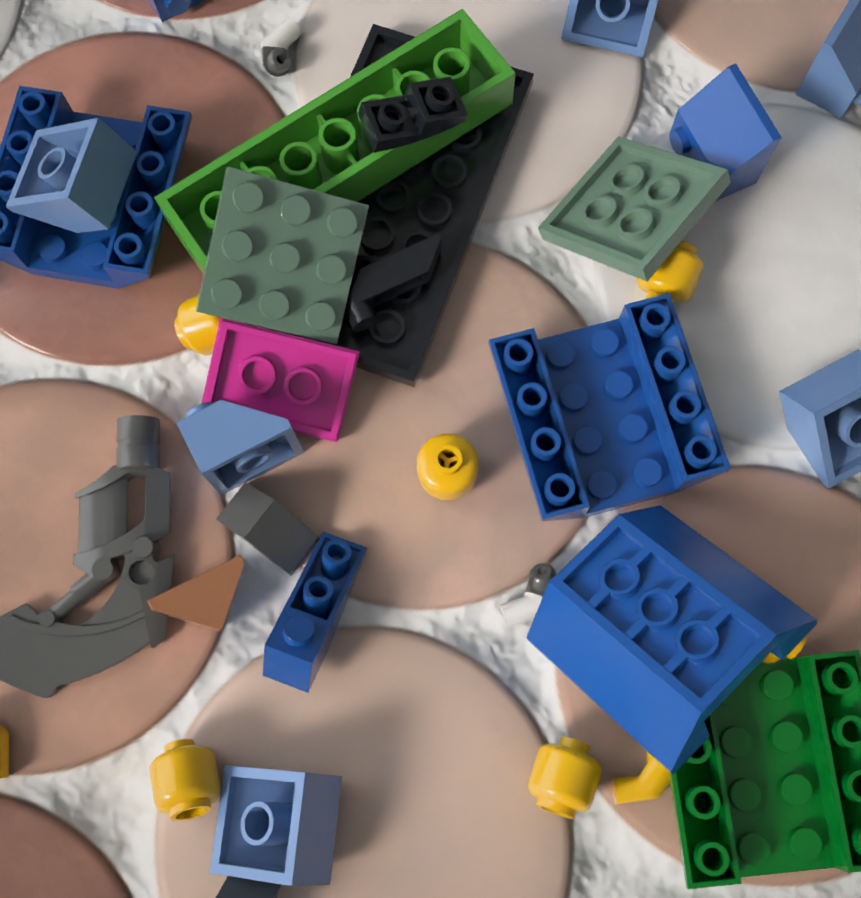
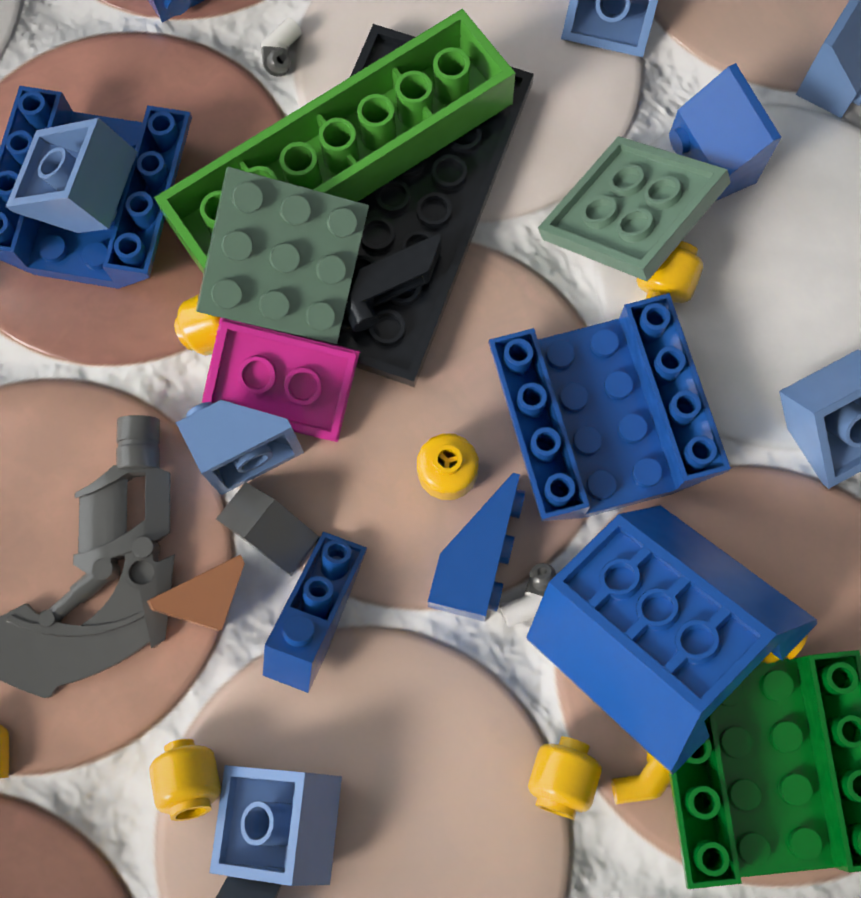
black slope [358,77,468,153] -> none
none -> blue slope [428,473,526,621]

